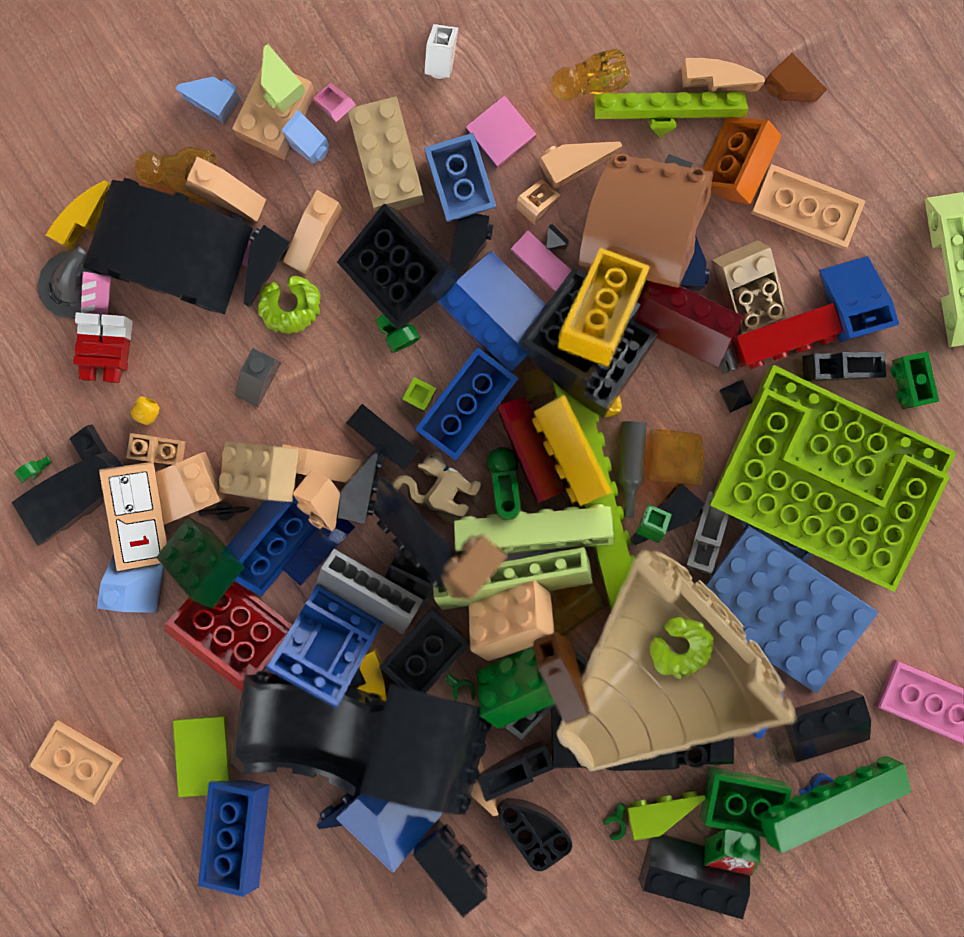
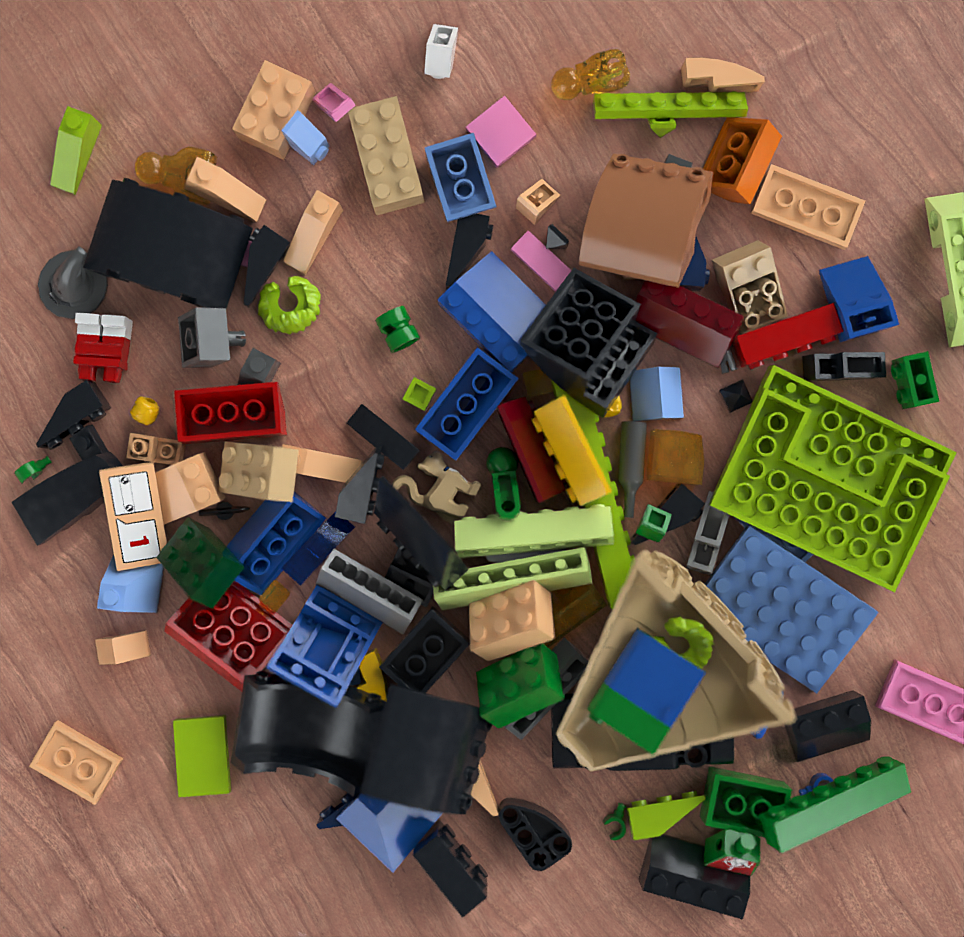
yellow slope [46,180,110,250] -> none
bright pink tile [81,272,111,316] -> none
light blue slope [175,77,240,124] -> none
blue slope [198,780,270,897] -> none
yellowish green slope [261,44,306,113] -> none
light nougat slope [292,470,340,531] -> none
black slope [337,203,461,329] -> none
medium nougat slope [441,534,508,599] -> none
green piece [444,673,476,701] -> none
black slope [477,741,554,802] -> none
reddish brown slope [533,632,591,724] -> none
light nougat slope [540,141,622,190] -> none
yellow brick [558,248,650,367] -> none
dark orange slope [764,53,827,102] -> none
none -> black slope [36,380,112,450]
none -> lime slope [50,106,102,195]
none -> light nougat slope [95,630,151,665]
none -> red slope [174,382,287,444]
none -> brick [178,308,246,368]
none -> clear yellow slope [259,580,290,612]
none -> blue door [587,628,706,756]
none -> light blue slope [630,367,684,422]

